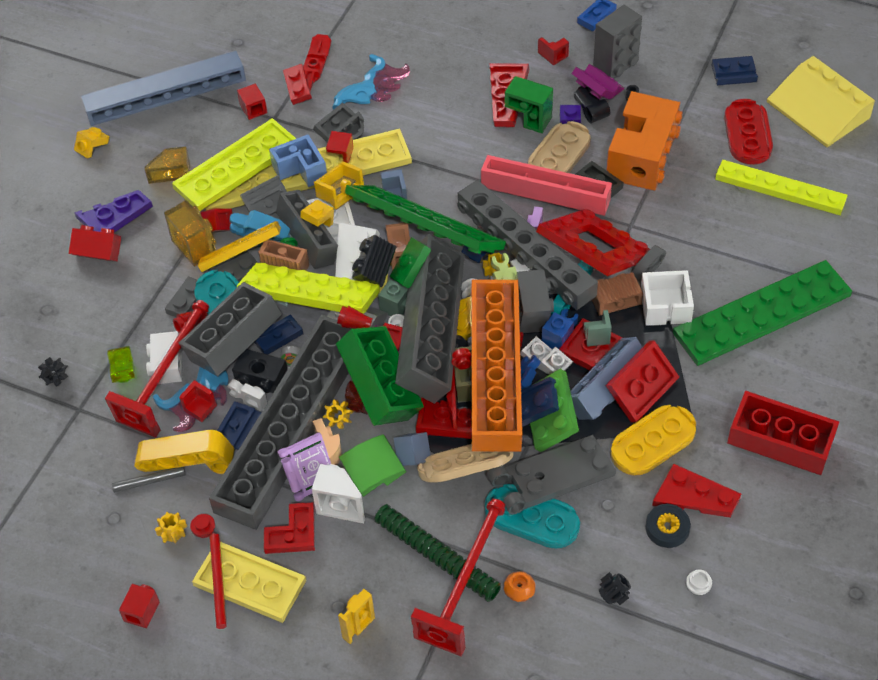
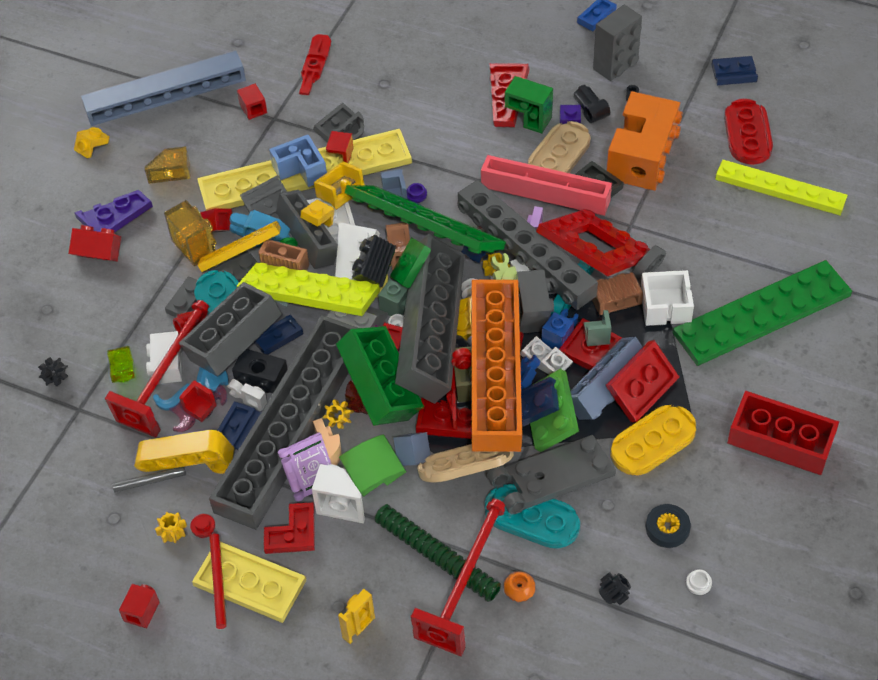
neon yellow plate [172,118,296,212] -> none
light grey tile [280,346,300,366] -> none
plate [283,63,312,105] -> none
piece [332,54,410,110] -> none
red cone [337,306,373,329] -> none
red panel [538,37,569,66] -> none
magenta plate [571,64,625,100] -> none
red wing [652,464,742,518] -> none
light yellow slope [767,56,875,147] -> none
none -> dark purple plate [406,183,427,203]

